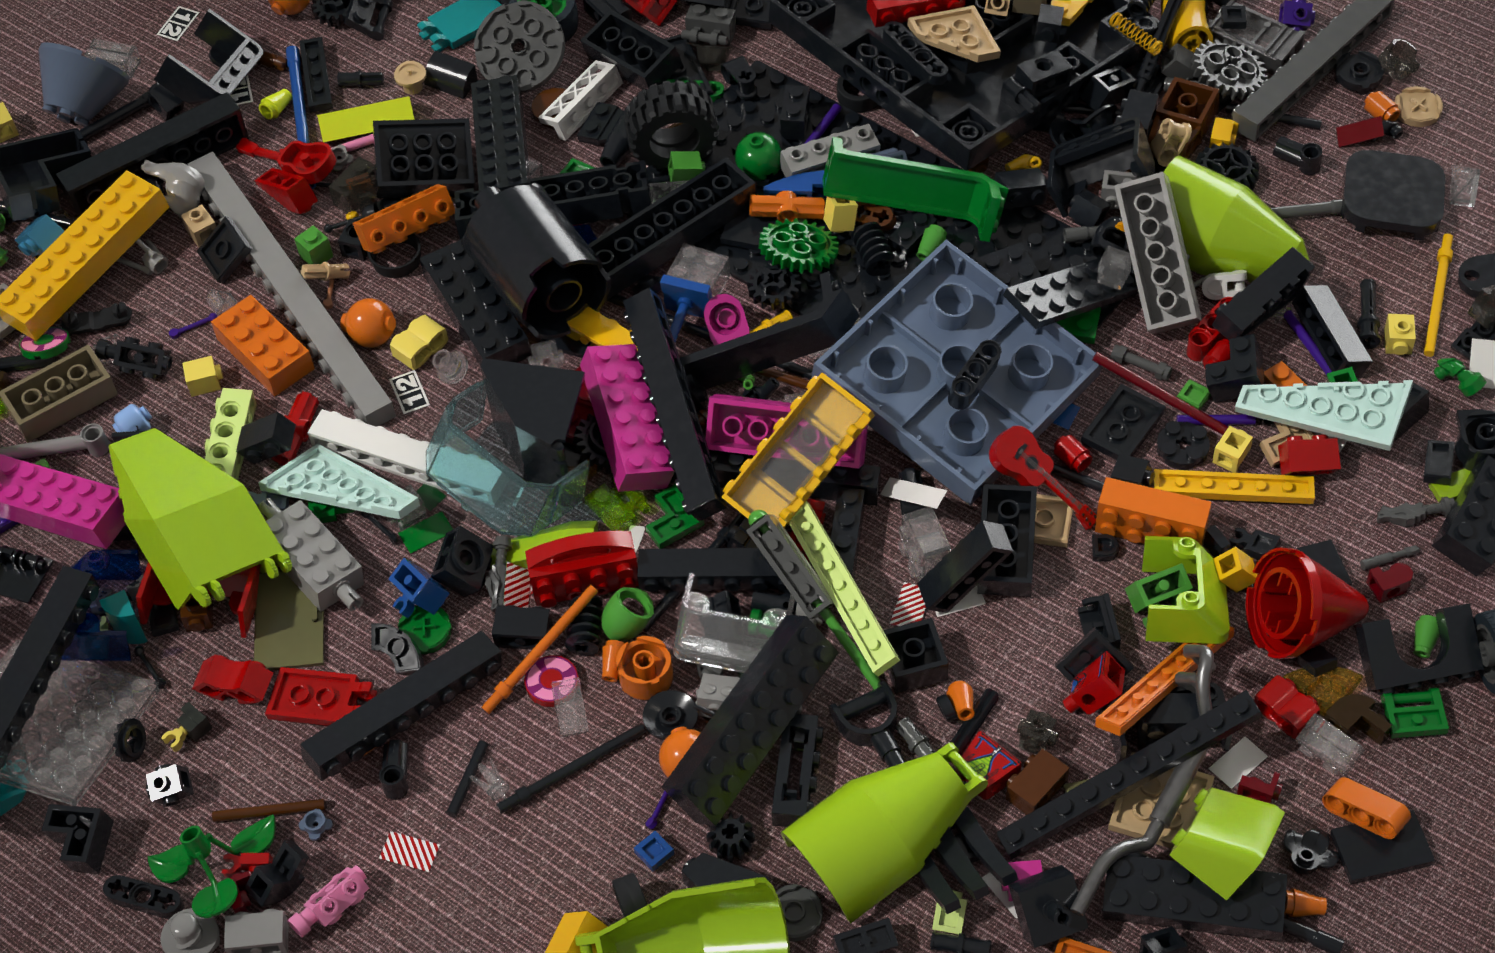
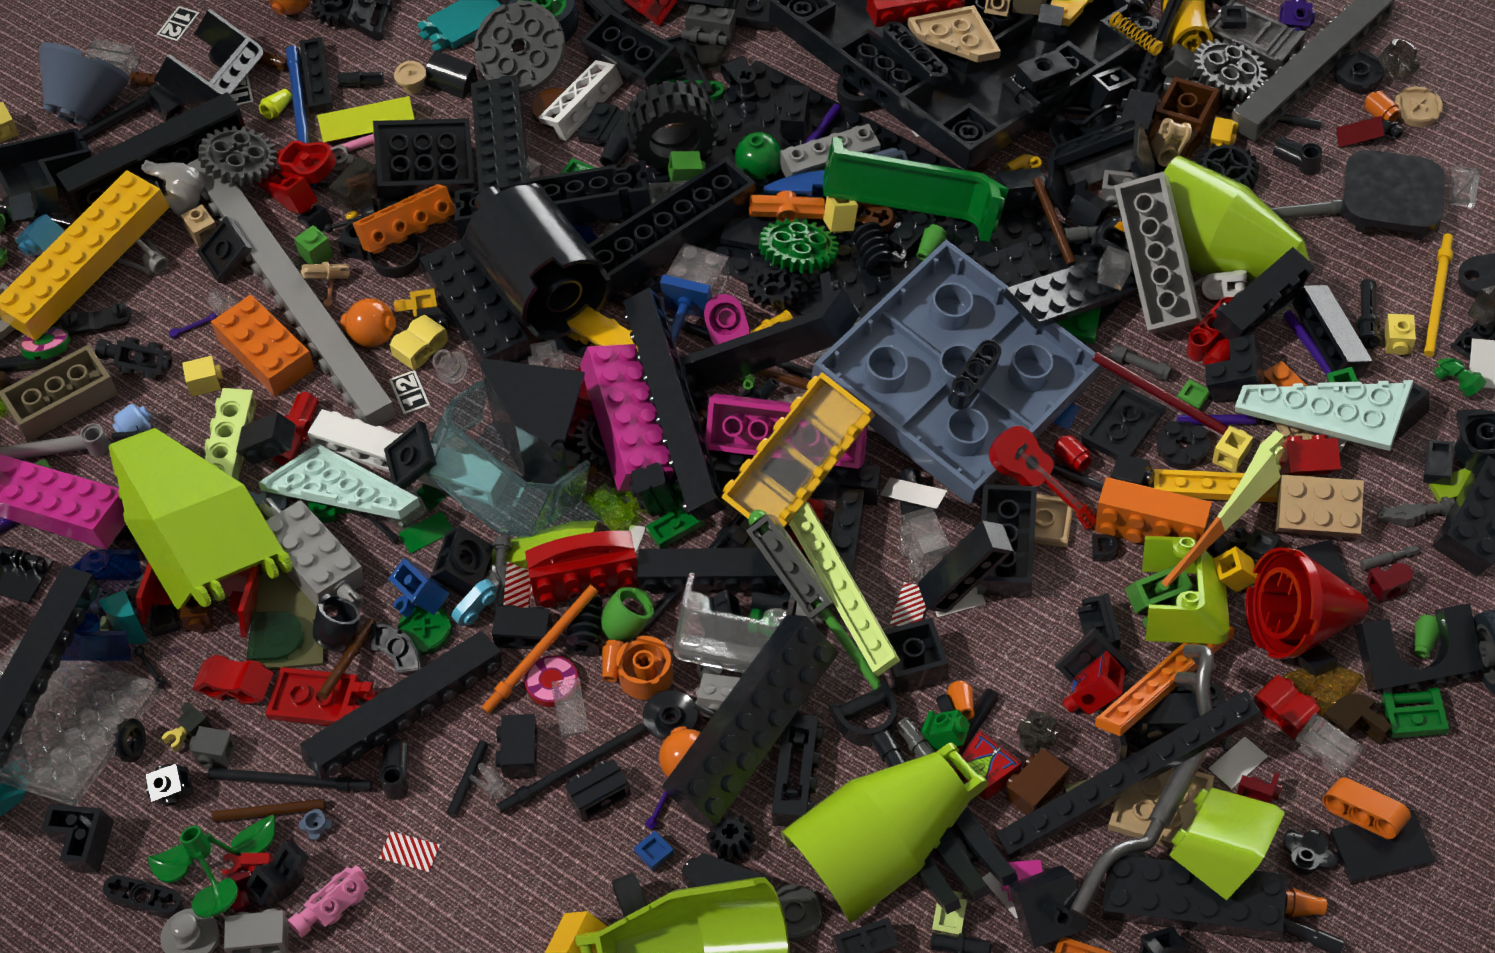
none -> reddish brown axle [128,71,157,87]
none -> dark grey brick [190,726,237,769]
none -> dark grey gear [198,126,277,186]
none -> black bar [208,768,373,792]
none -> clear green tile [246,611,305,663]
none -> black slope [297,205,333,232]
none -> black piece [313,593,360,652]
none -> reddish brown bar [317,618,376,700]
none -> black tile [384,420,437,490]
none -> yellow plate [394,288,438,317]
none -> black arm [416,306,451,330]
none -> medium azure plate [452,579,497,626]
none -> black brick [495,714,538,778]
none -> black brick [564,759,631,822]
none -> black brick [629,462,680,517]
none -> green brick [921,709,970,751]
none -> reddish brown bar [1032,177,1076,266]
none -> yellowish green plate [1161,430,1284,587]
none -> tan brick [1275,475,1364,538]

